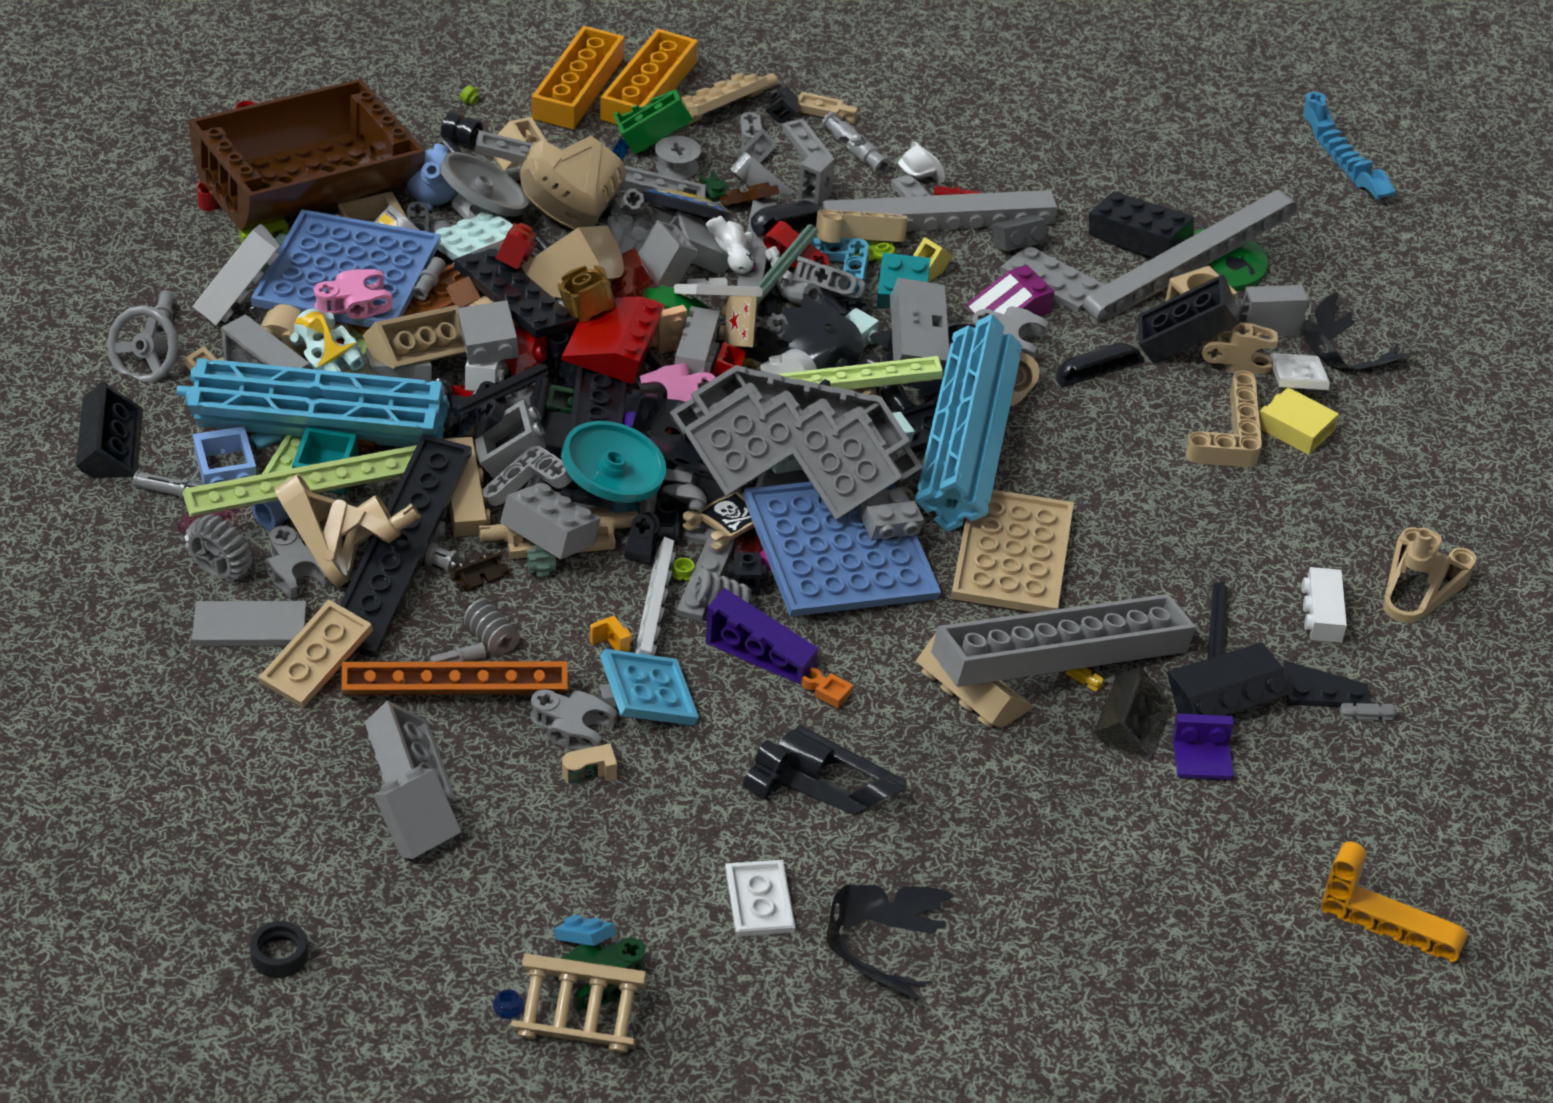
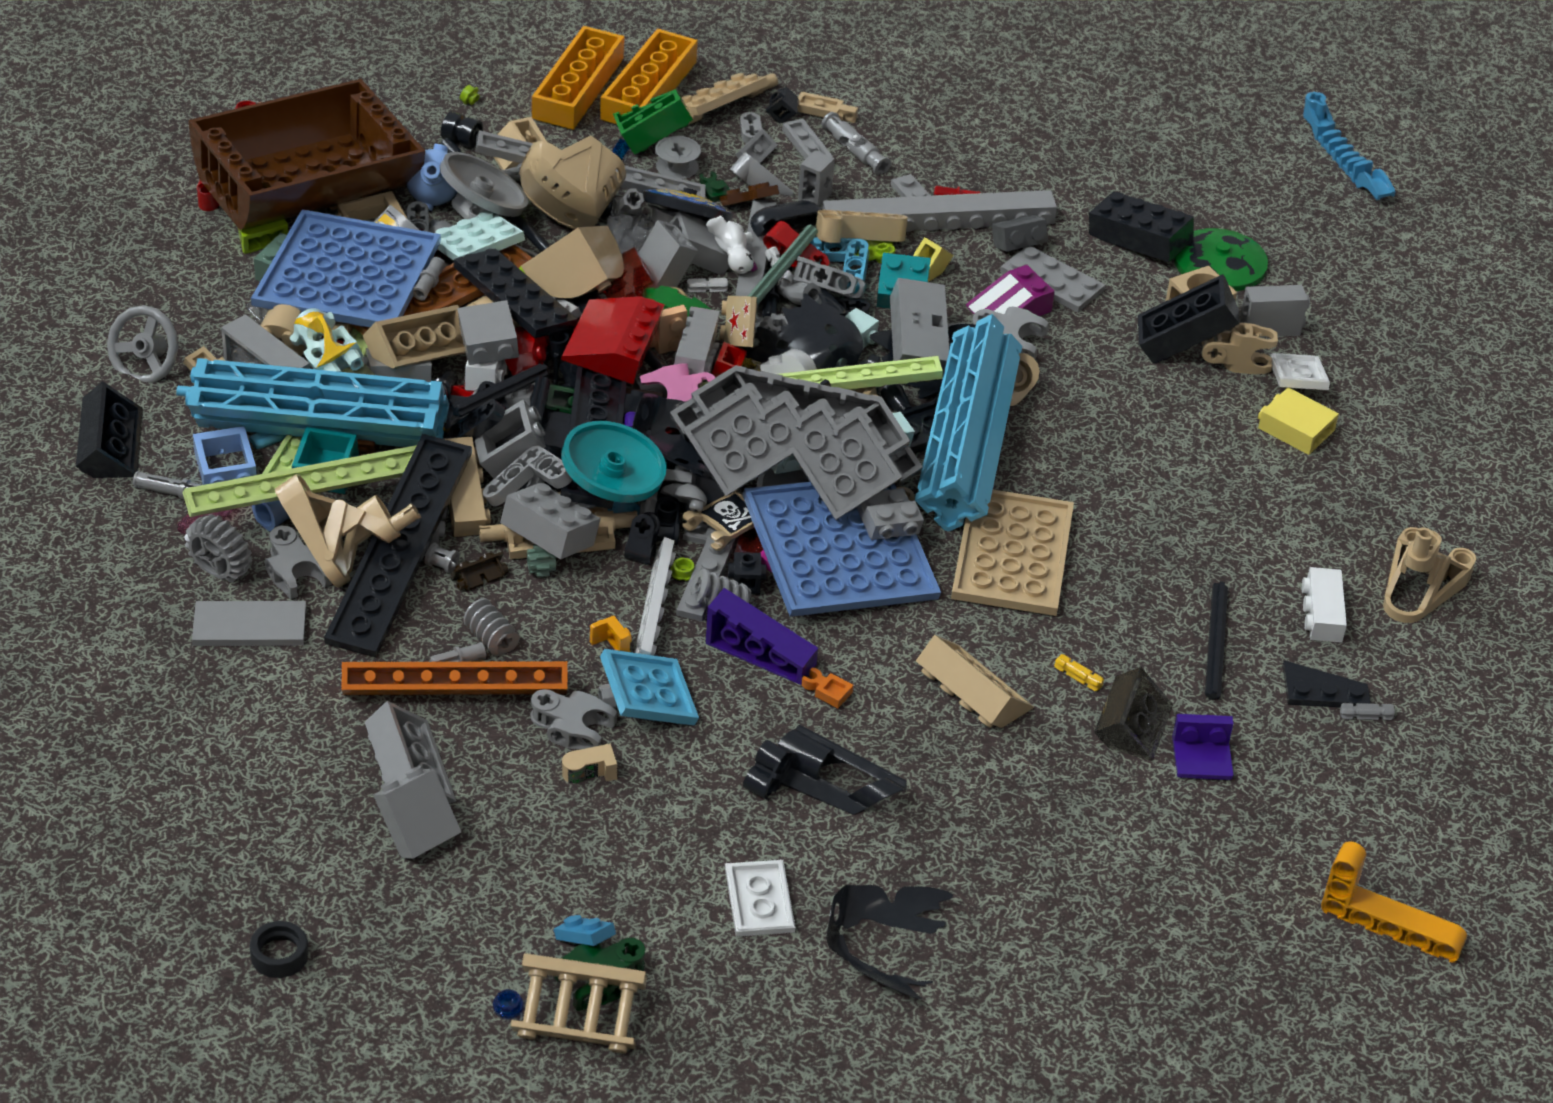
light grey pin [154,290,175,334] -> none
white slope [192,224,280,325] -> none
tan plate [258,600,373,708] -> none
bright pink piece [314,269,392,319] -> none
nougat tile [446,276,481,308] -> none
red brick [496,223,537,269] -> none
pearl gold brick [558,265,614,322] -> none
white tile [674,284,762,297] -> none
white piece [898,141,946,183] -> none
light grey brick [931,594,1196,687] -> none
black brick [1056,343,1144,388] -> none
light grey beam [1082,190,1298,323] -> none
black slope [1167,642,1290,716] -> none
tan beam [1185,370,1262,467] -> none
black piece [1300,293,1420,370] -> none

